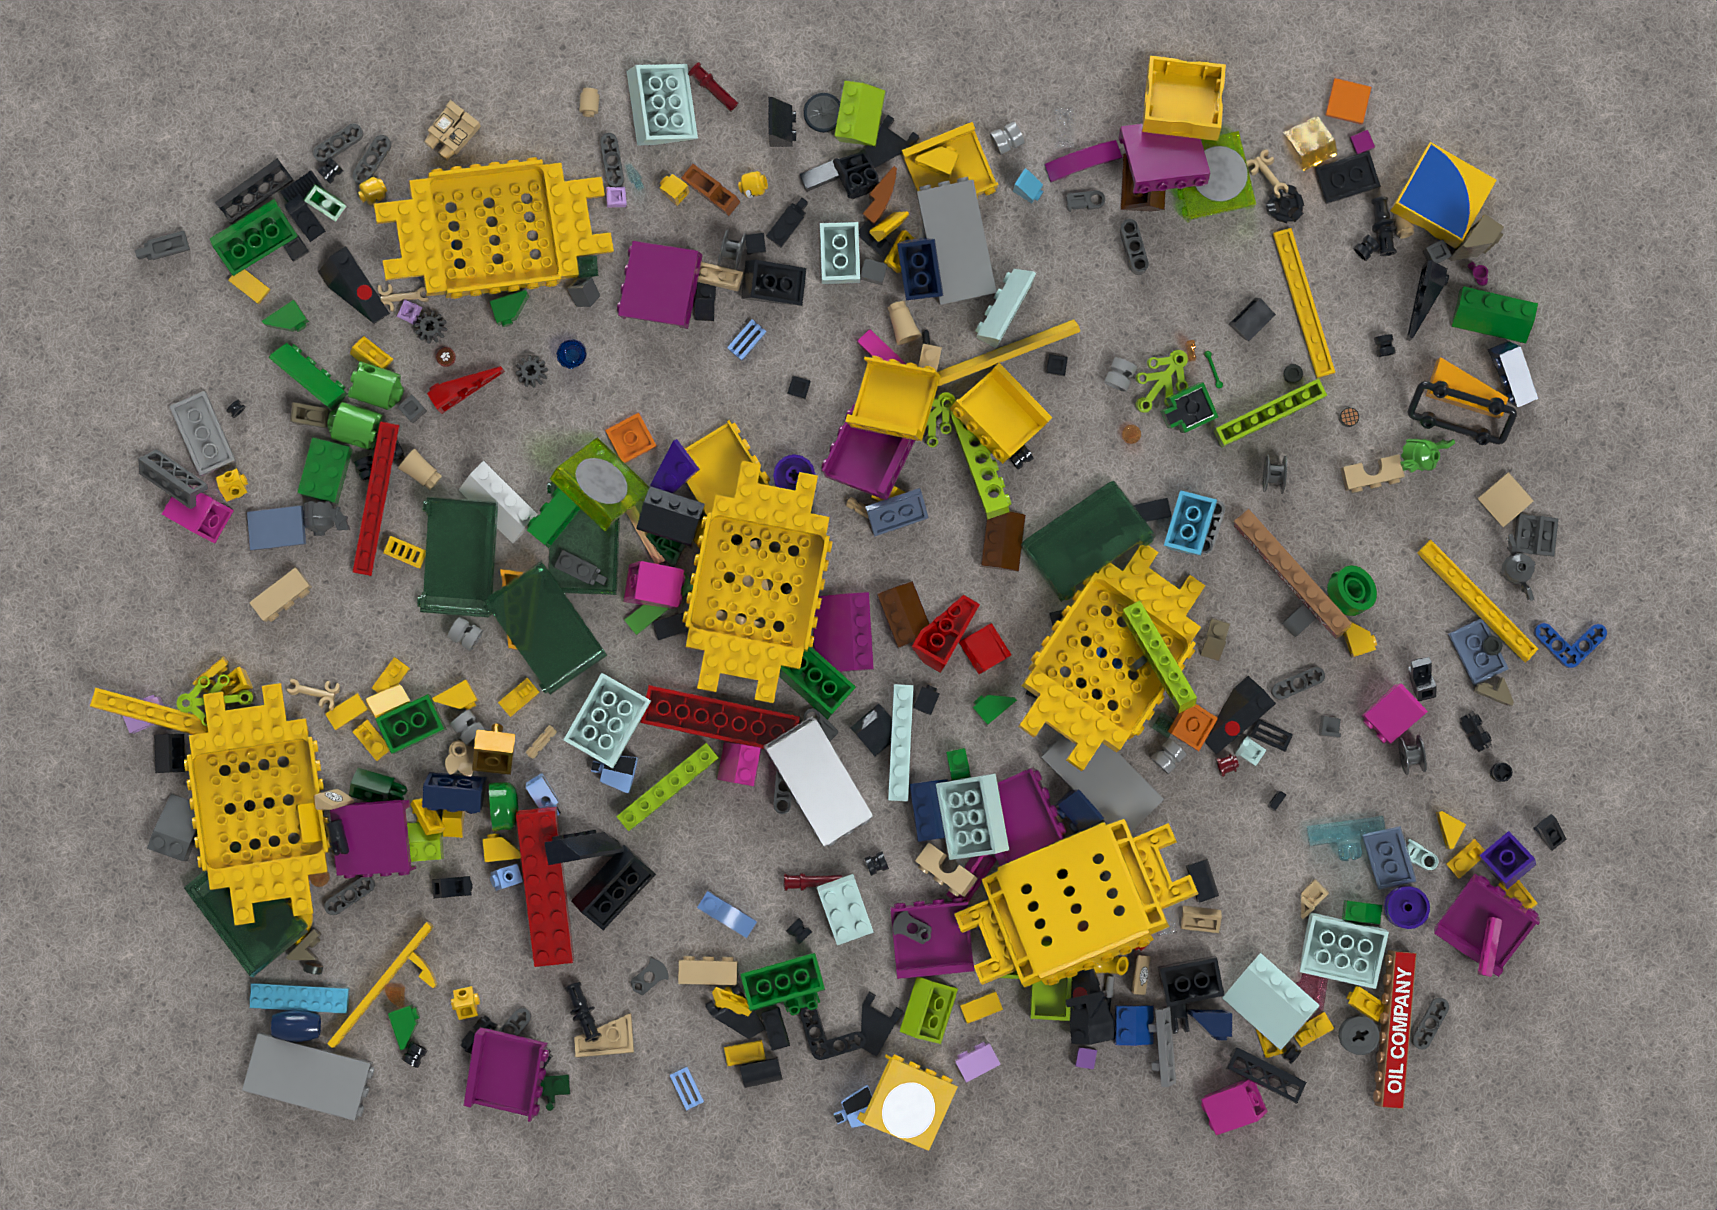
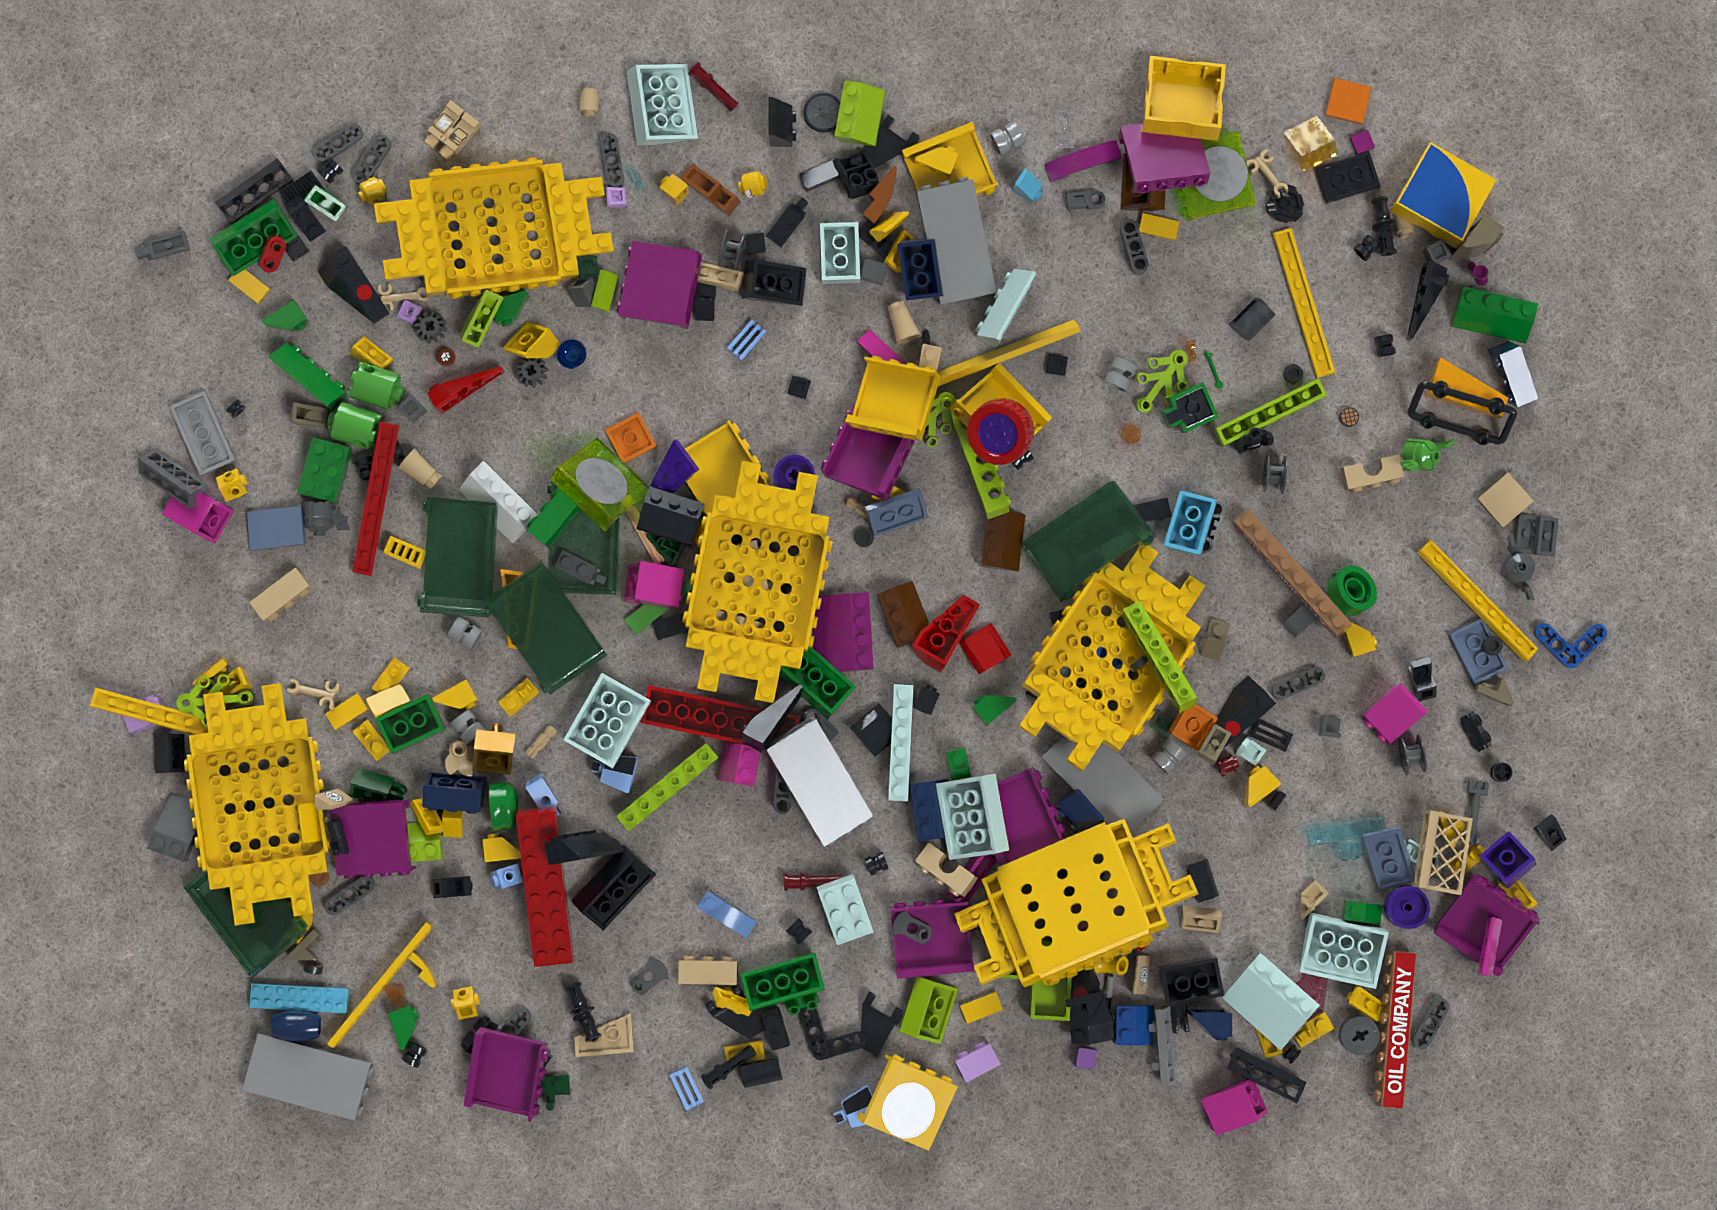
none -> red plate [259,235,286,273]
none -> lime slope [459,289,503,348]
none -> yellow slope [502,322,561,358]
none -> lime tile [591,270,618,312]
none -> black pin [701,1045,757,1089]
none -> slope [741,685,803,753]
none -> pearl dark grey tile [855,528,874,547]
none -> red wheel [967,398,1035,465]
none -> yellow tile [1139,213,1180,241]
none -> dark tan slope [1197,724,1232,765]
none -> black piece [1235,428,1274,454]
none -> yellow slope [1243,766,1281,808]
none -> tan fence [1413,810,1473,895]
none -> dark grey hinge [1467,779,1489,846]

